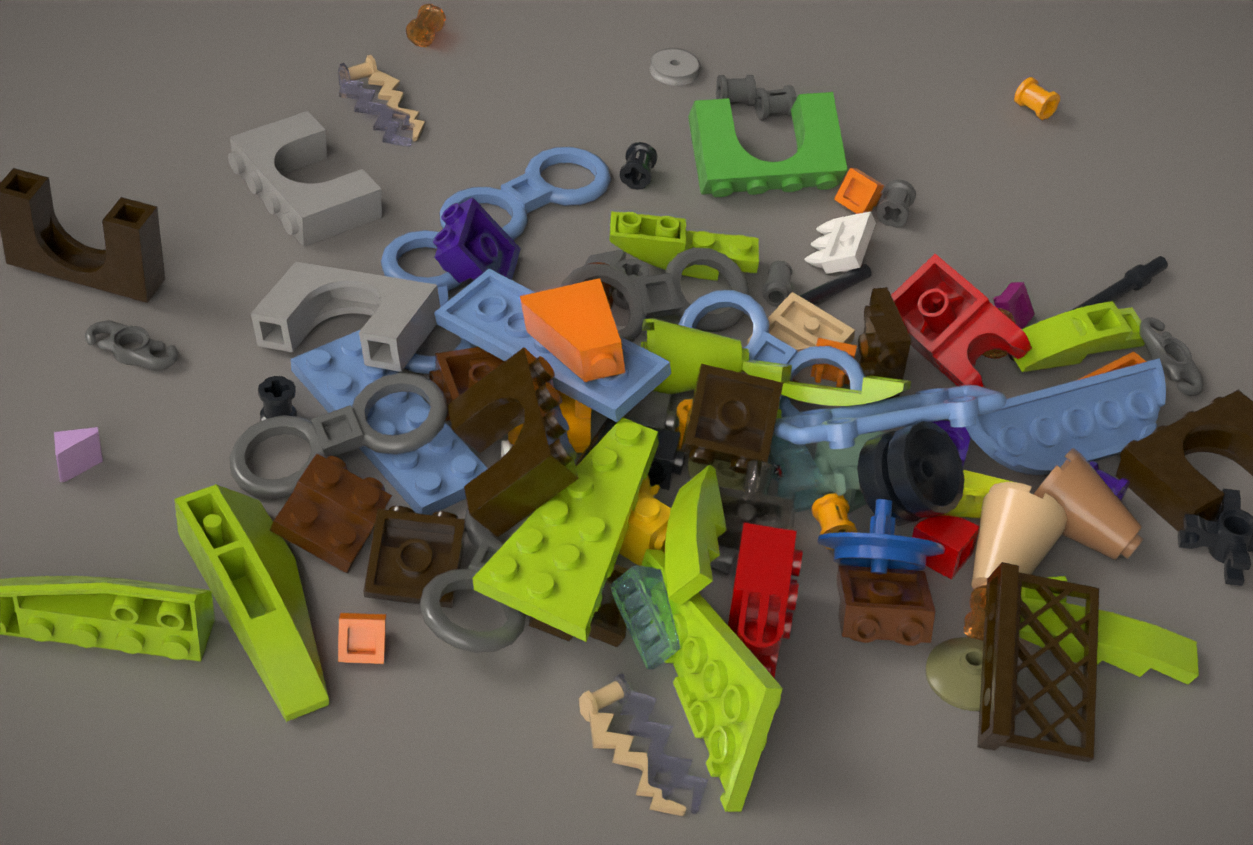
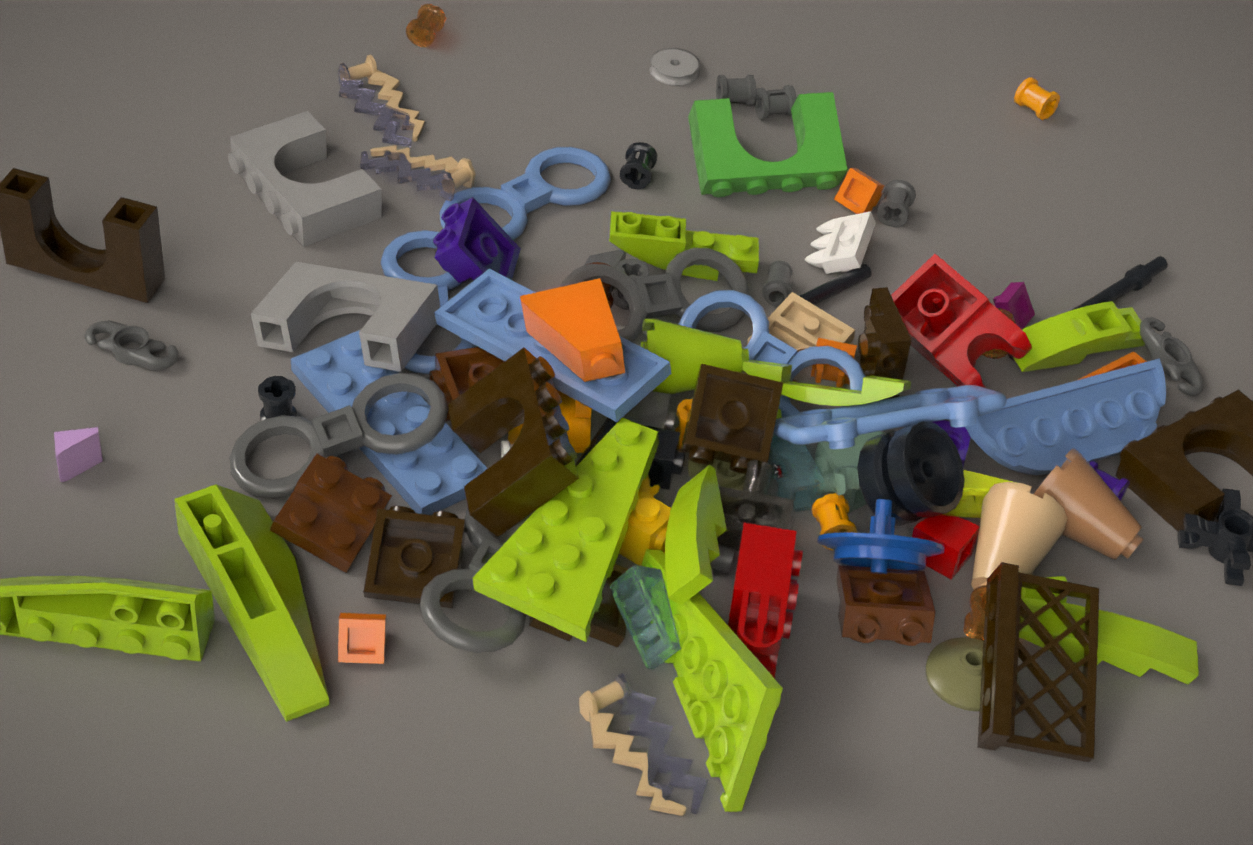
none -> piece [360,145,476,201]

